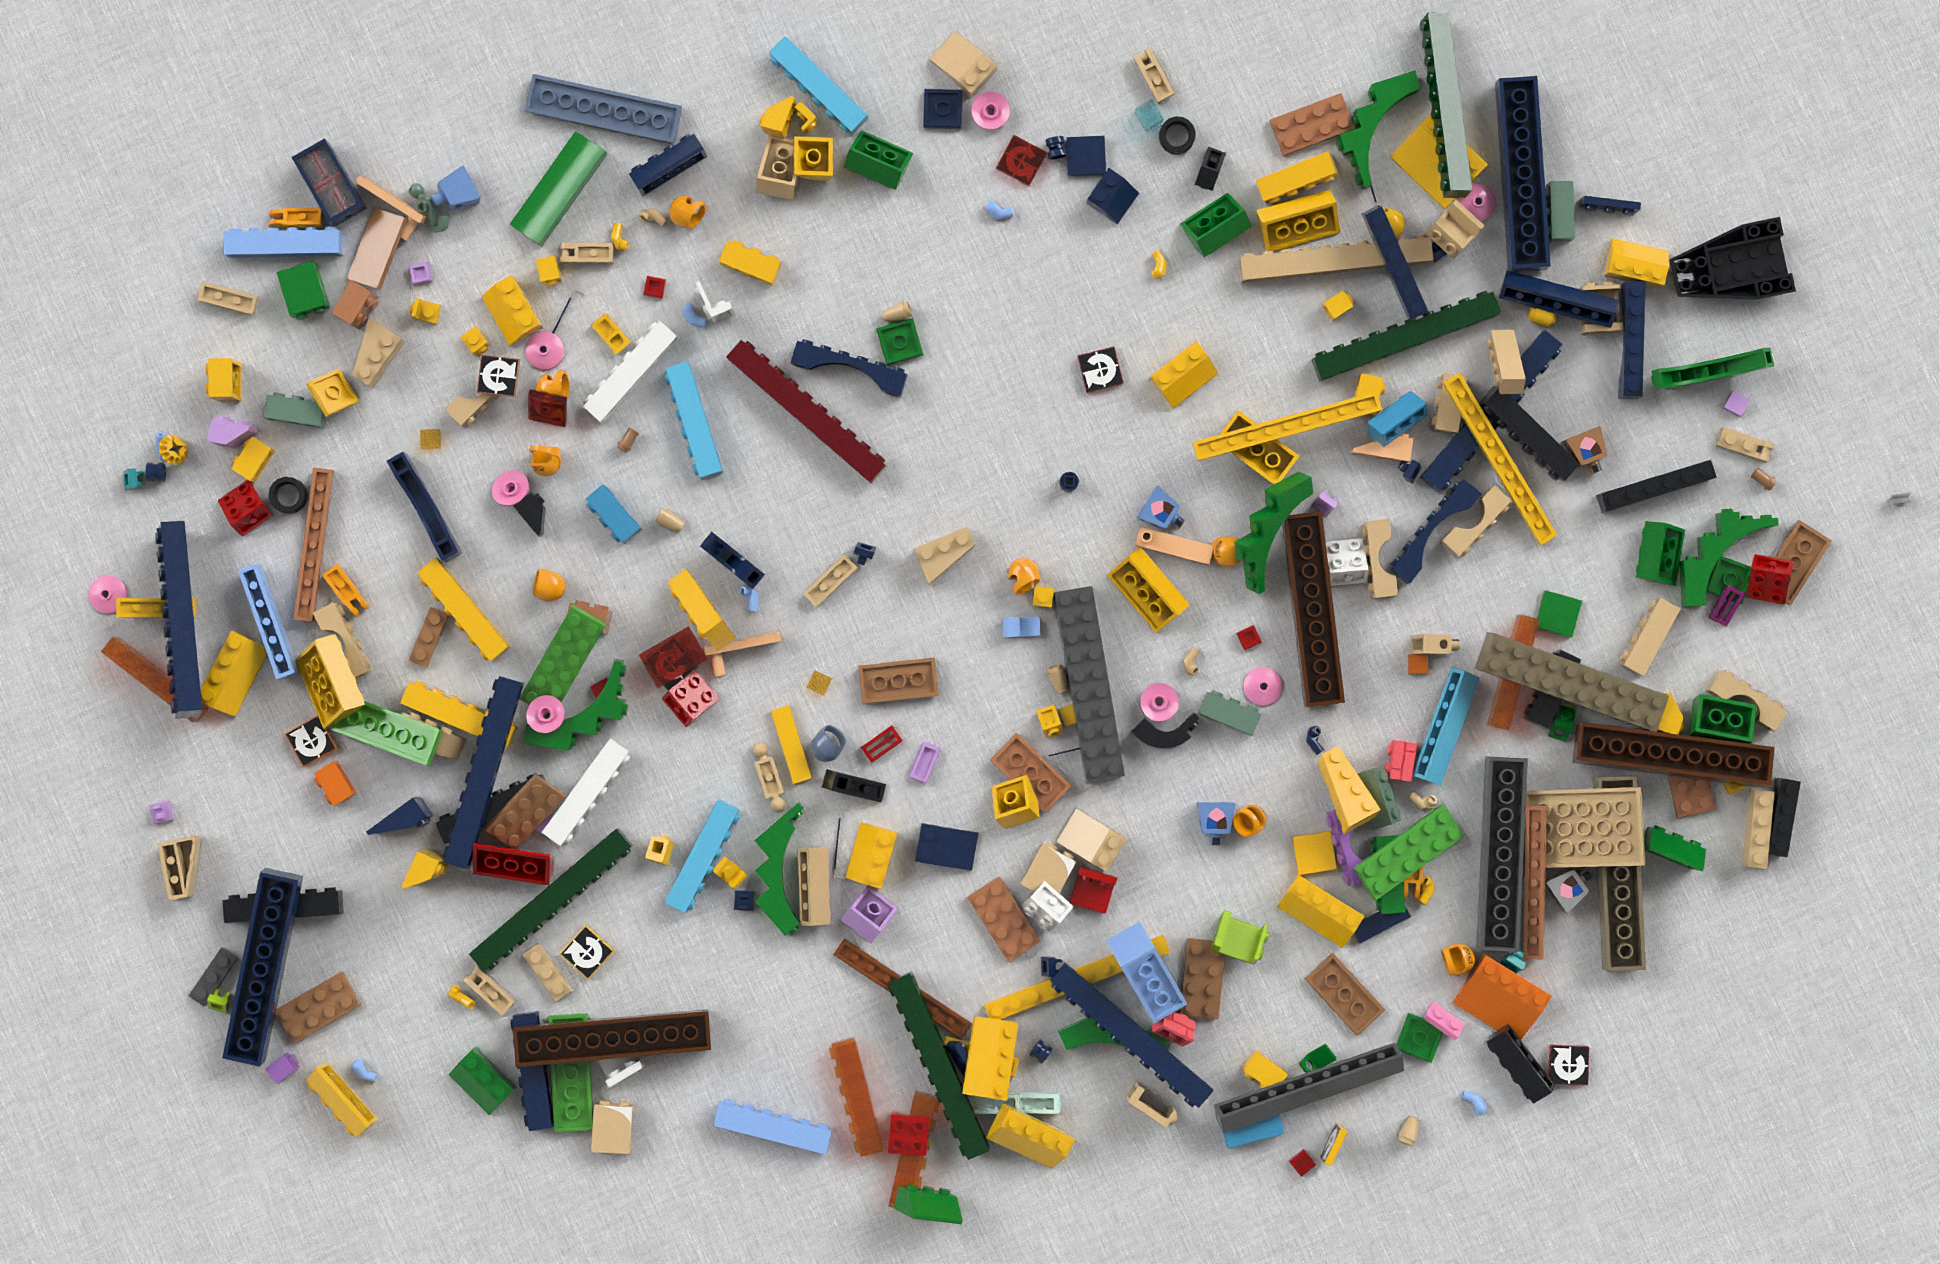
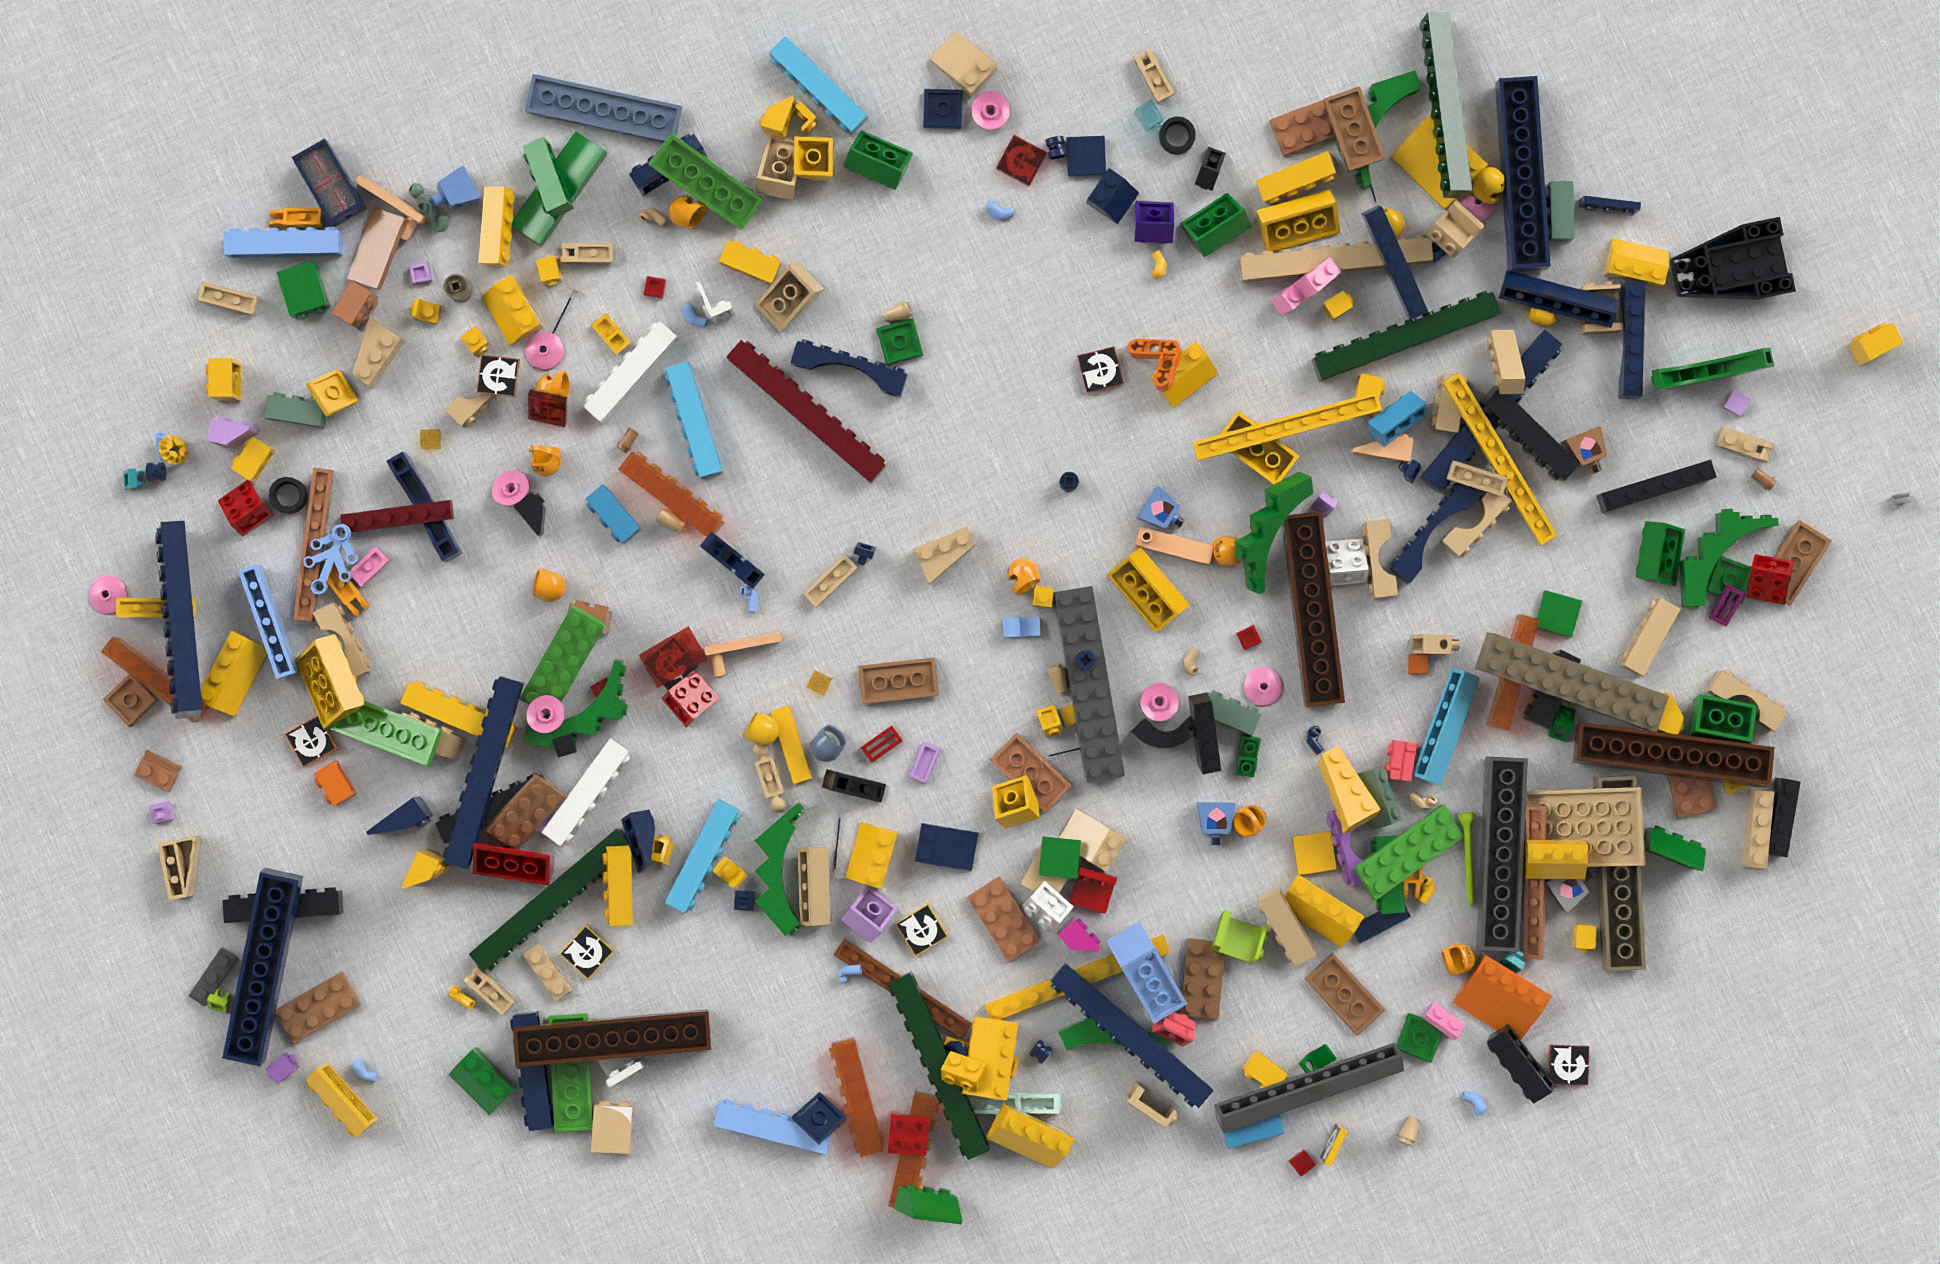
medium nougat plate [409,607,448,667] -> none
yellow brick [417,558,511,662] -> none
yellow arm [611,223,629,251] -> none
yellow wedge [668,569,736,651] -> none
dark blue tile [1041,956,1062,977] -> none
none -> medium nougat tile [103,673,159,727]
none -> nougat plate [134,750,182,792]
none -> light blue plant [303,524,359,595]
none -> dark red plate [341,500,454,534]
none -> bright pink plate [349,547,390,587]
none -> dark tan wheel [443,274,473,302]
none -> yellow brick [478,187,515,266]
none -> brick [523,137,574,218]
none -> black plate [552,733,577,758]
none -> yellow brick [603,845,633,926]
none -> clear orange brick [618,451,725,537]
none -> dark blue slope [621,809,655,873]
none -> bright green plate [648,133,764,230]
none -> yellow helmet [743,712,779,746]
none -> tan slope [755,262,824,332]
none -> dark blue tile [792,1092,847,1145]
none -> light blue arm [837,965,862,983]
none -> tile [895,904,948,957]
none -> yellow bracket [941,1051,986,1092]
none -> green tile [1039,836,1081,879]
none -> dark pink slope [1057,917,1101,951]
none -> dark blue wheel [1075,650,1095,670]
none -> orange beam [1127,339,1182,392]
none -> dark purple slope [1134,201,1174,244]
none -> black brick [1188,692,1221,775]
none -> green slope [1235,734,1261,778]
none -> tan brick [1257,886,1316,966]
none -> bright pink arch [1270,257,1341,316]
none -> medium nougat plate [1323,86,1385,172]
none -> tan plate [1446,460,1508,496]
none -> lime piece [1459,812,1475,905]
none -> yellow helmet [1472,167,1505,204]
none -> yellow slope [1526,840,1588,879]
none -> yellow brick [1572,924,1597,952]
none -> yellow brick [1847,322,1904,366]

